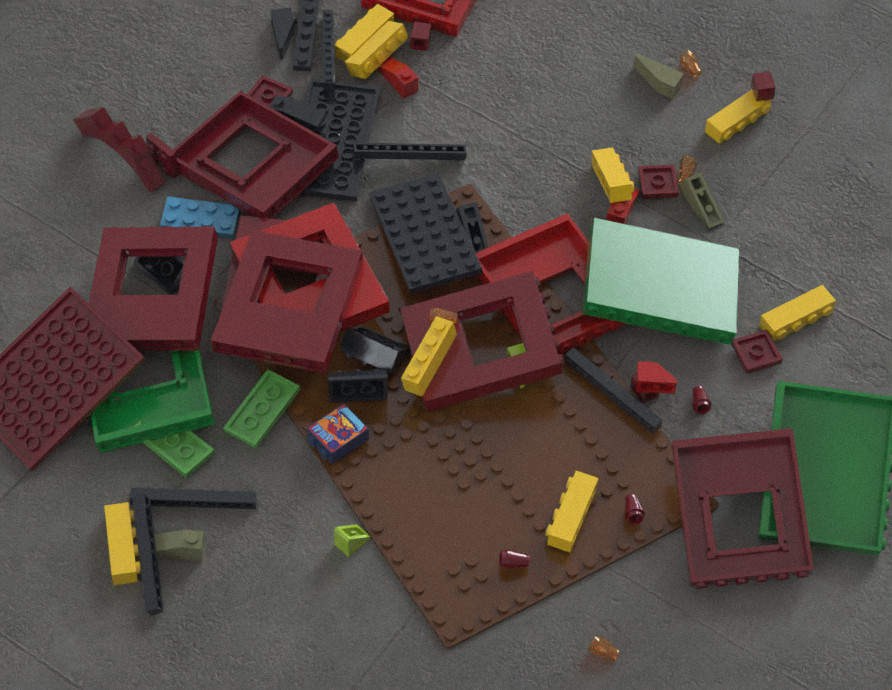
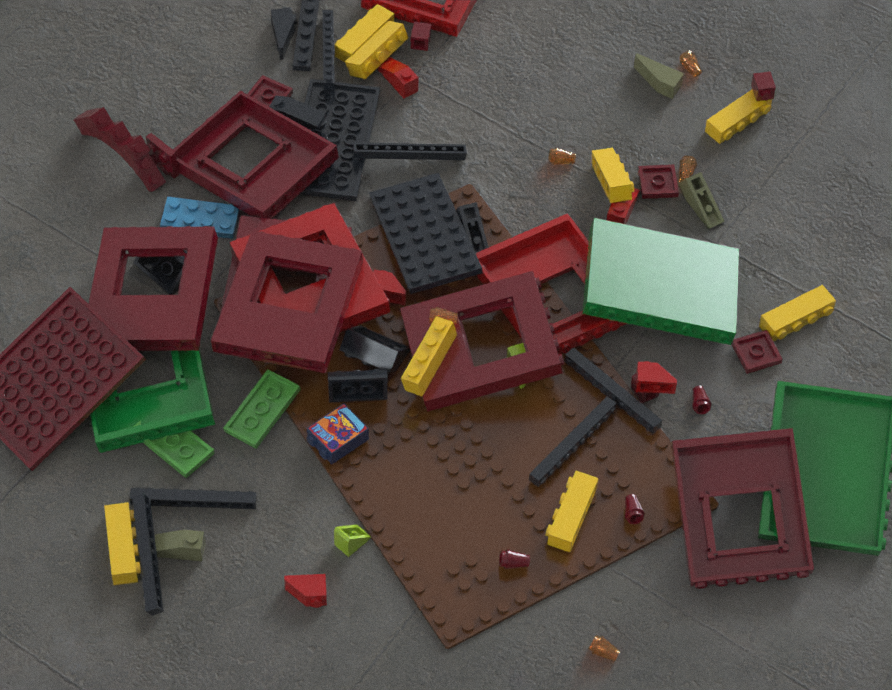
none -> red slope [284,574,327,608]
none -> red slope [373,269,406,305]
none -> black piece [529,397,616,487]
none -> clear orange cone [548,147,576,165]

